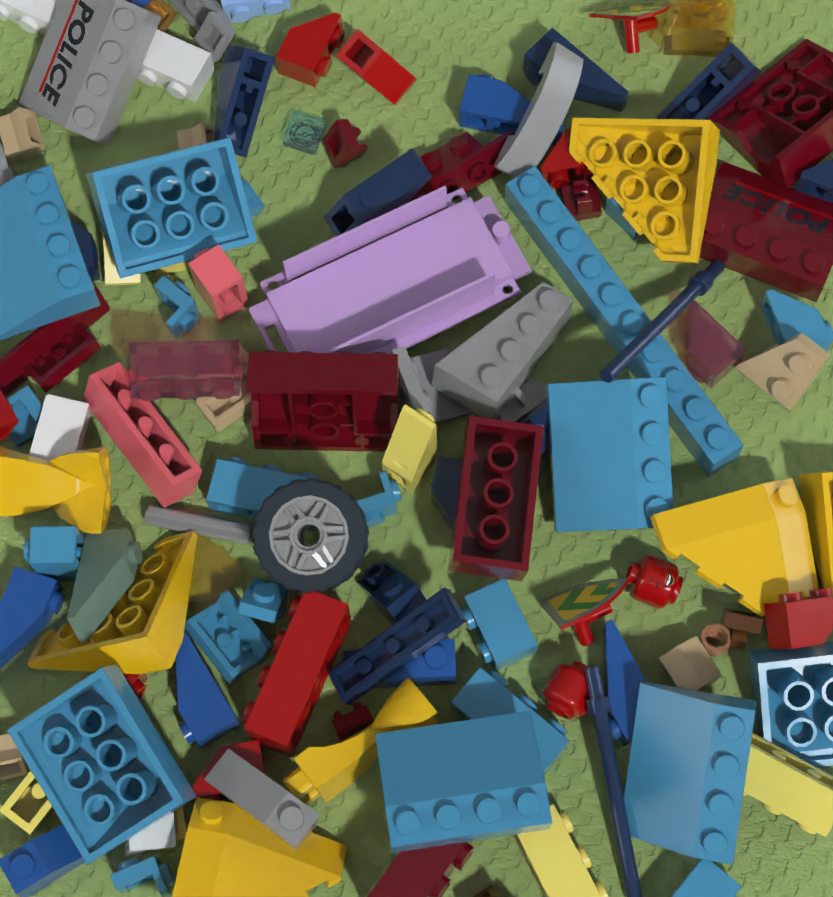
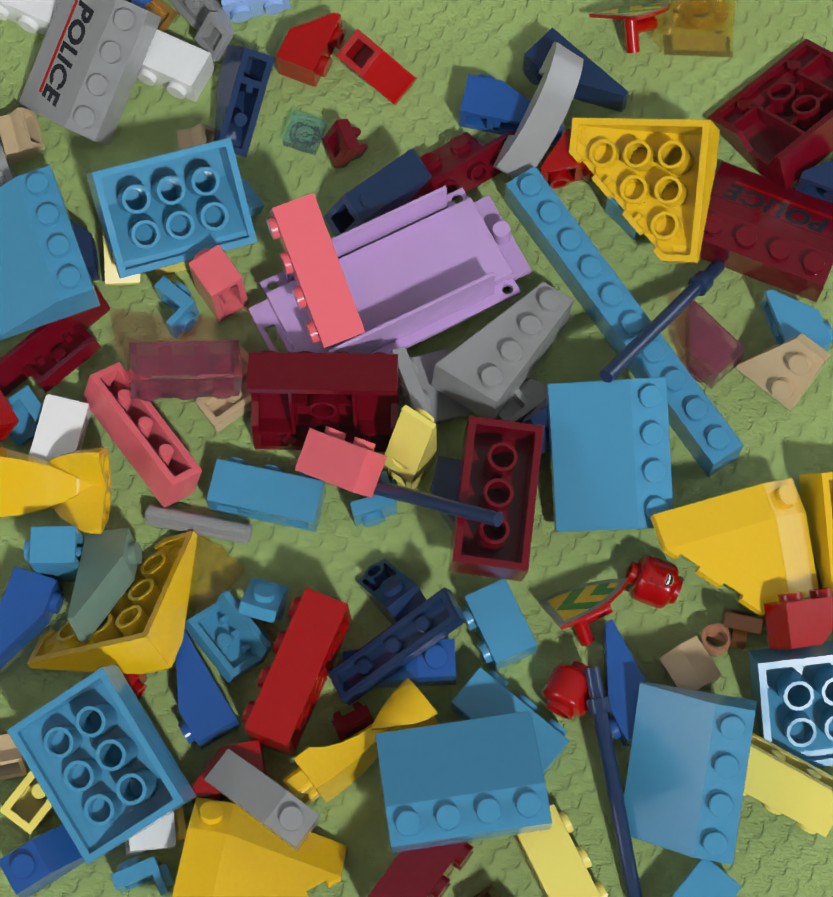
wheel [252,478,369,593] -> none
dark red tile [560,179,602,221] -> none
dark blue slope [656,42,762,120] -> none
none -> coral brick [266,193,365,349]
none -> coral brick [295,426,387,498]
none -> dark blue bar [347,480,504,527]

